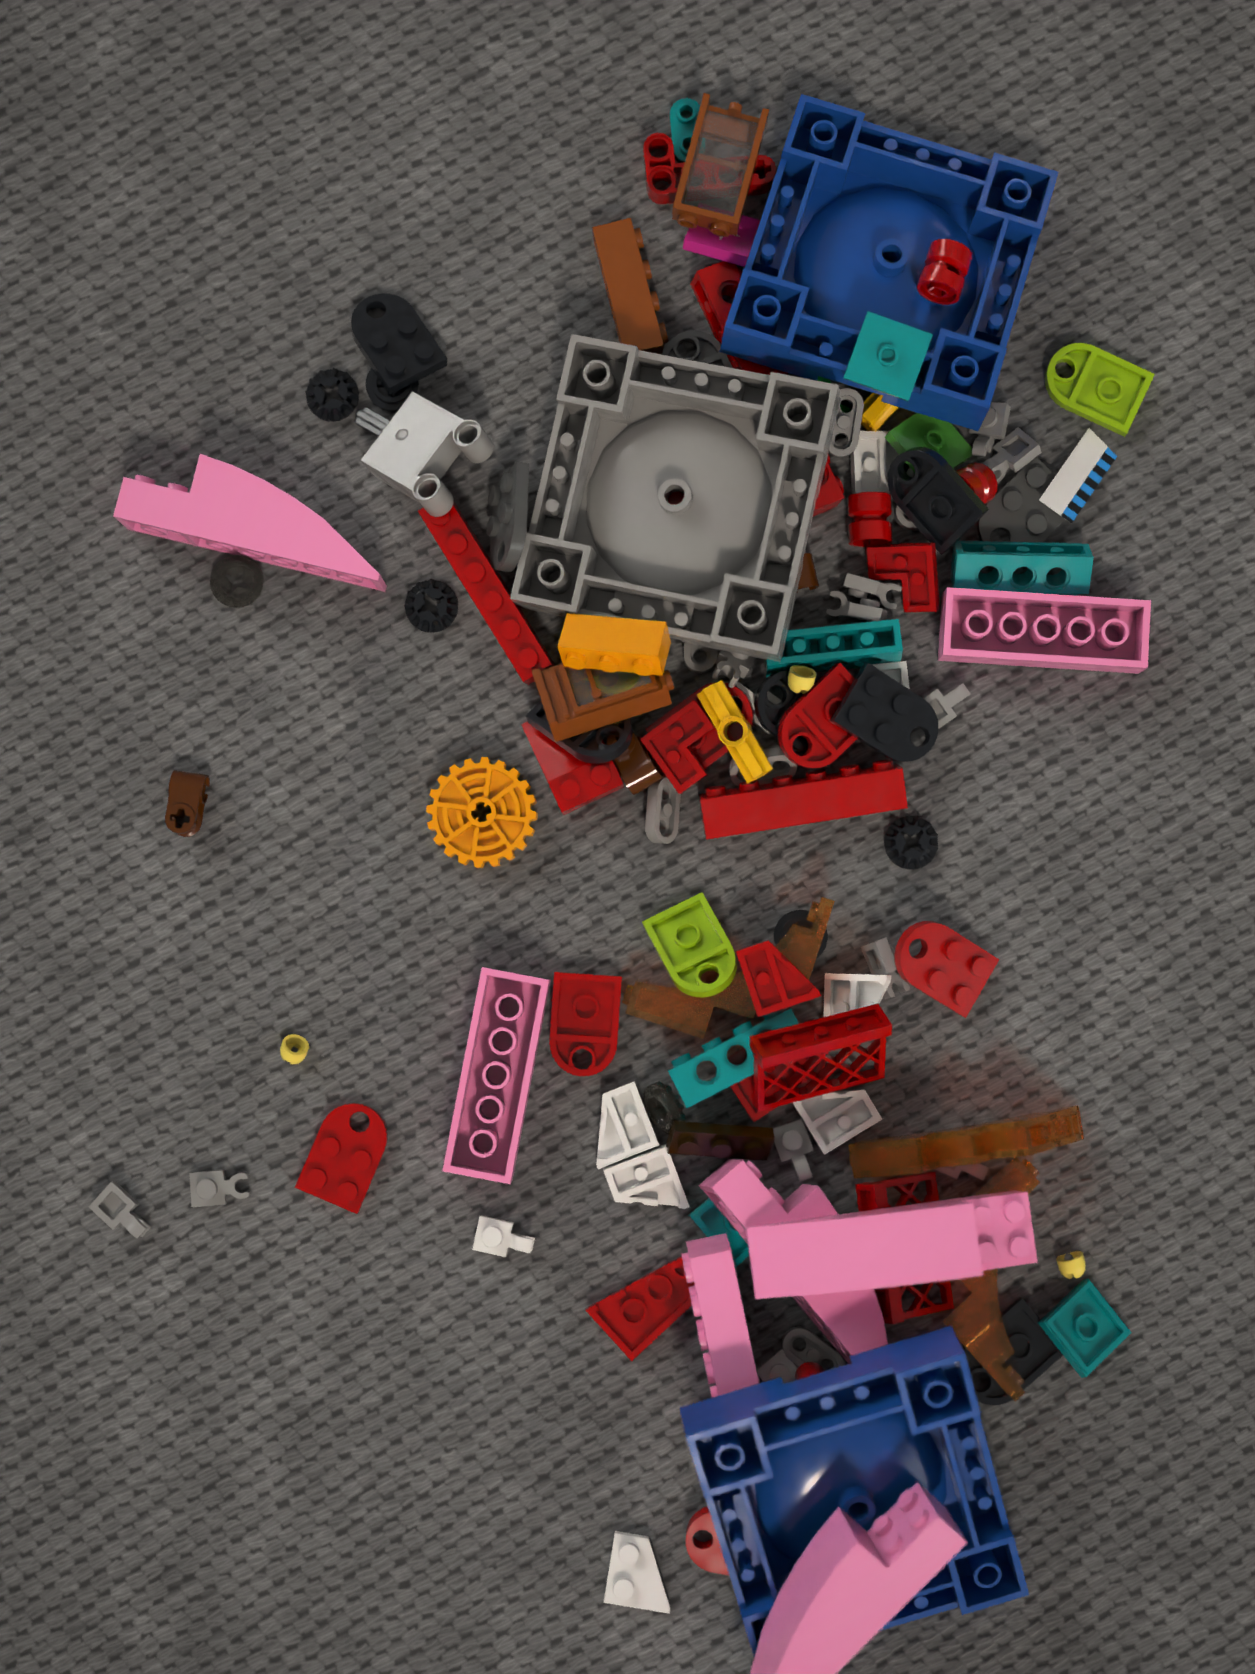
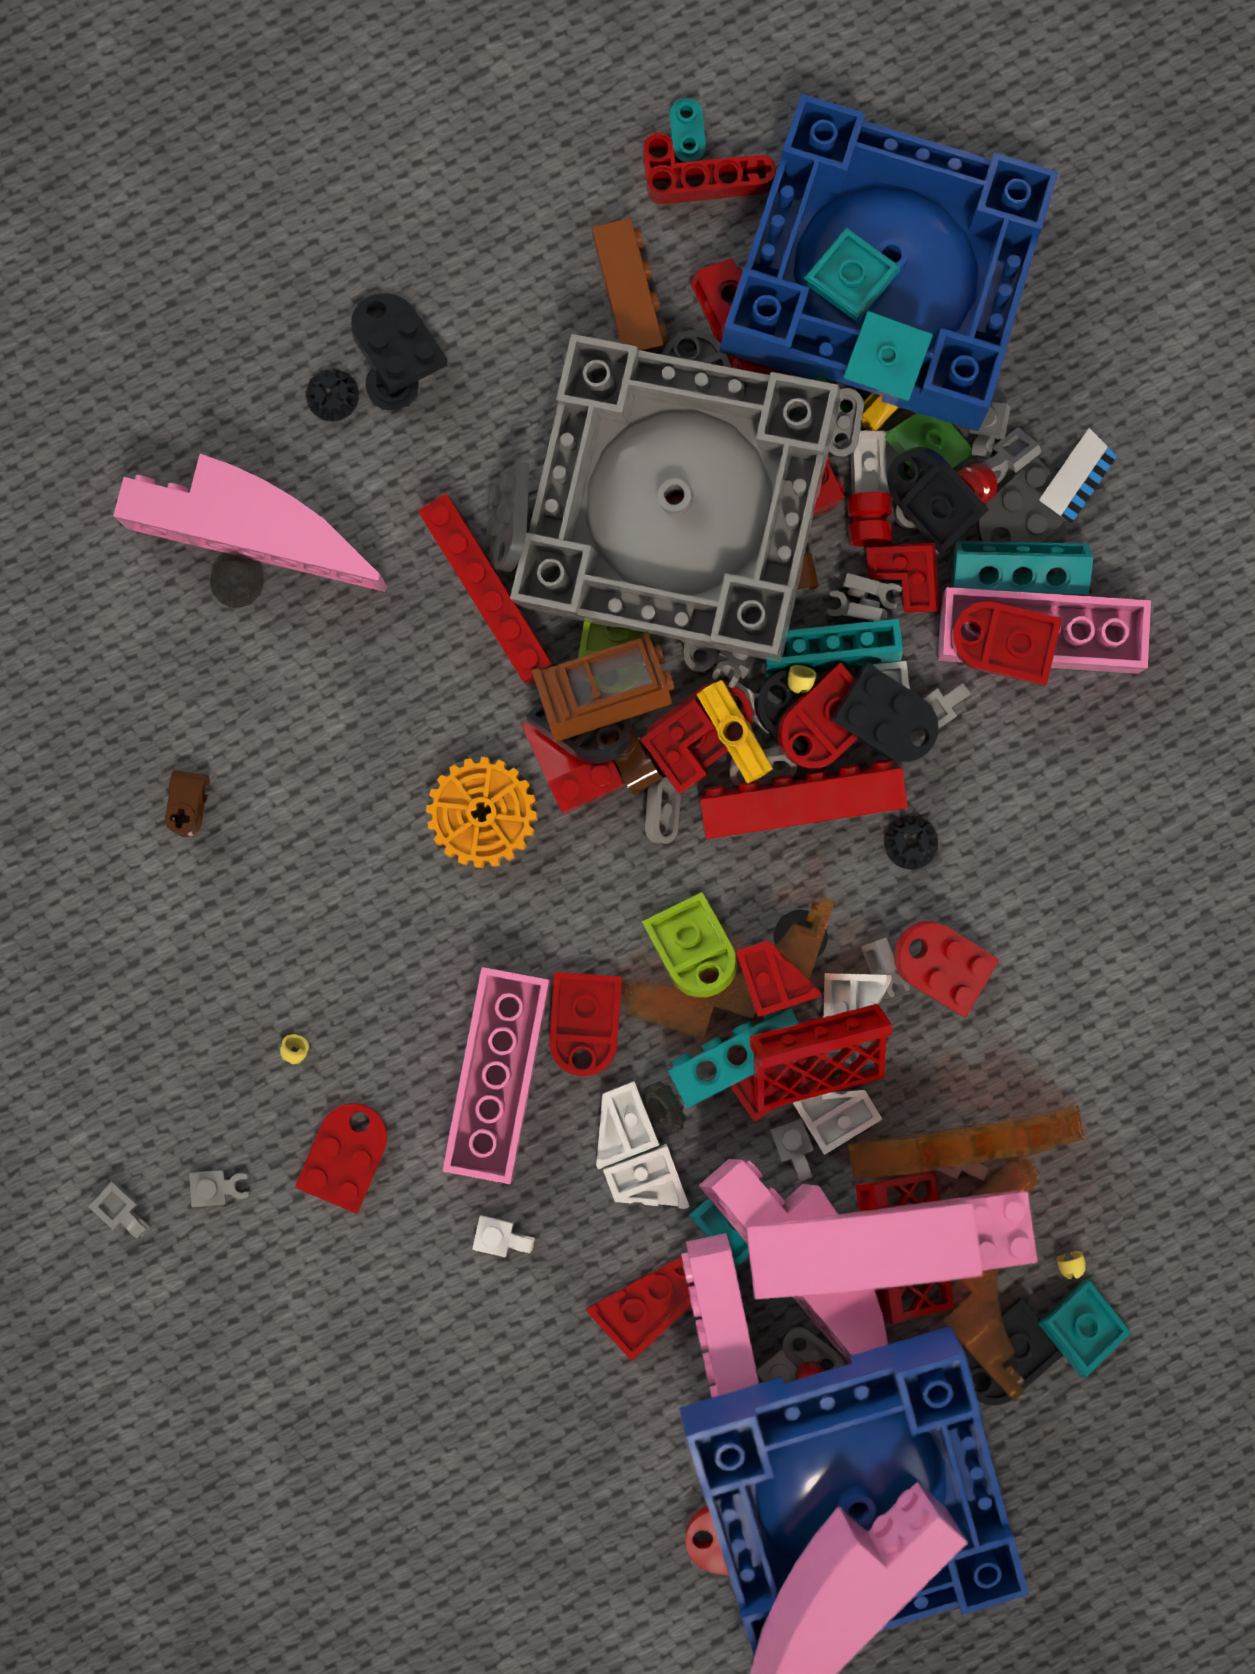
piece [354,391,494,517] -> none
black gear [404,579,458,633] -> none
light orange brick [557,613,671,676] -> none
white wing [604,1531,670,1613] -> none
dark brown plate [666,1121,775,1160] -> none
door [672,93,769,237] -> none
dark pink tile [683,203,760,267] -> none
red wheel [917,239,973,305] -> none
lime plate [1045,343,1155,437] -> none
none -> teal plate [804,227,900,322]
none -> red plate [951,601,1063,686]

